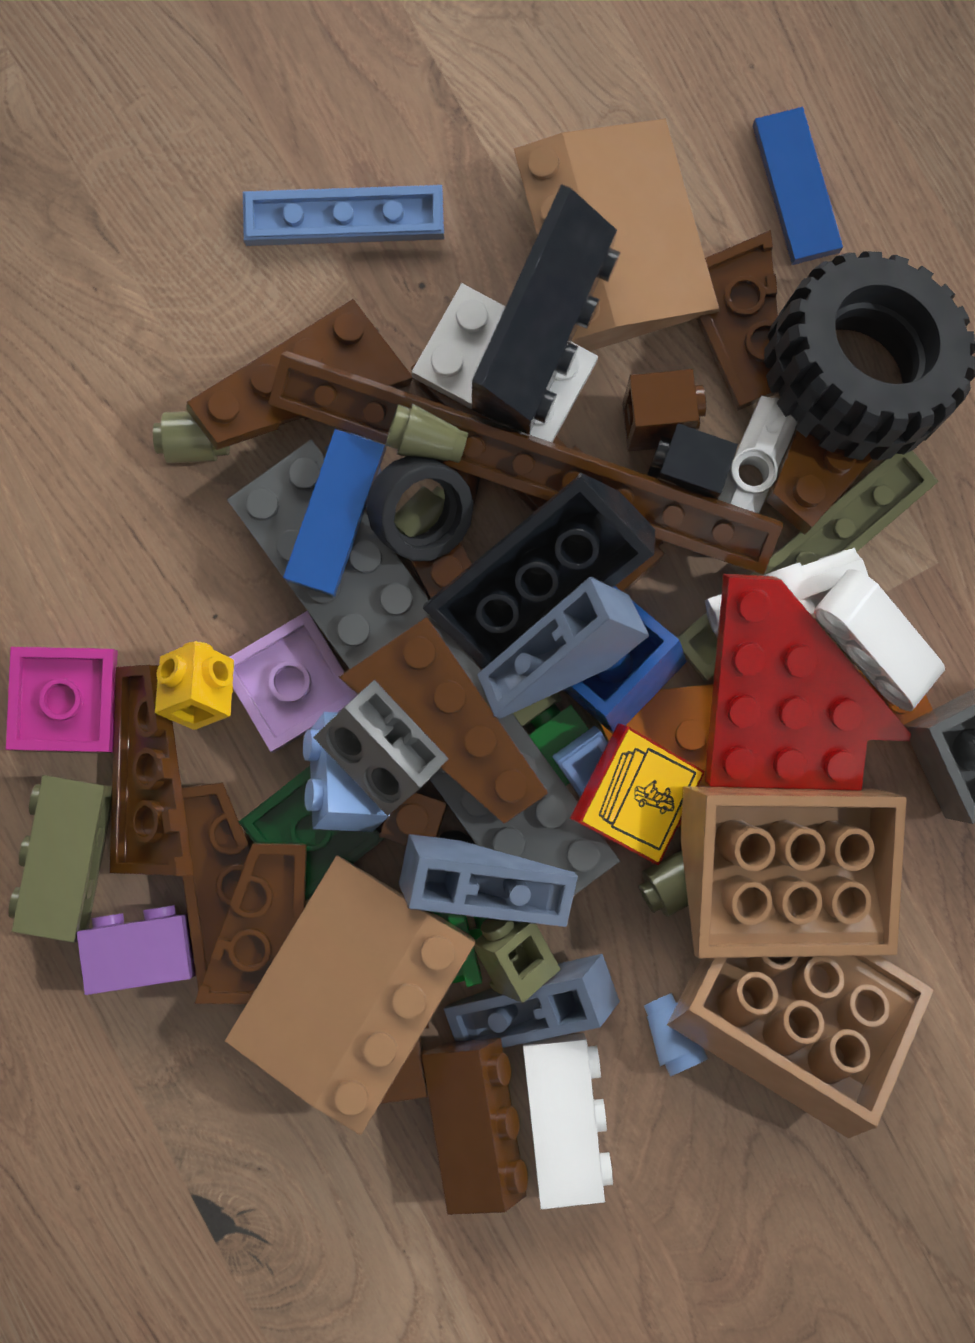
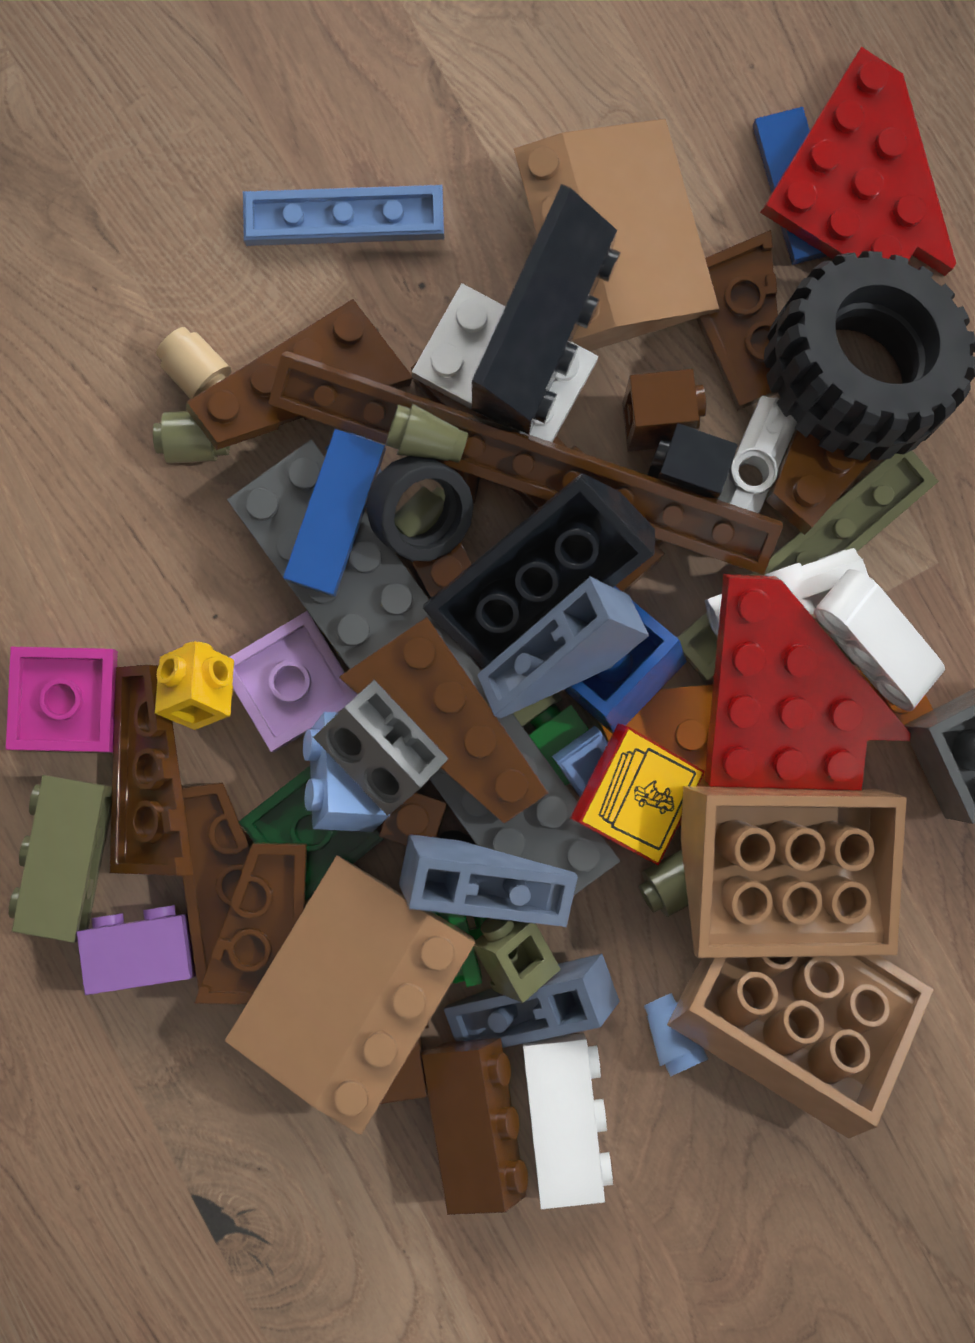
none -> tan brick [156,327,231,399]
none -> red wing [760,47,956,276]

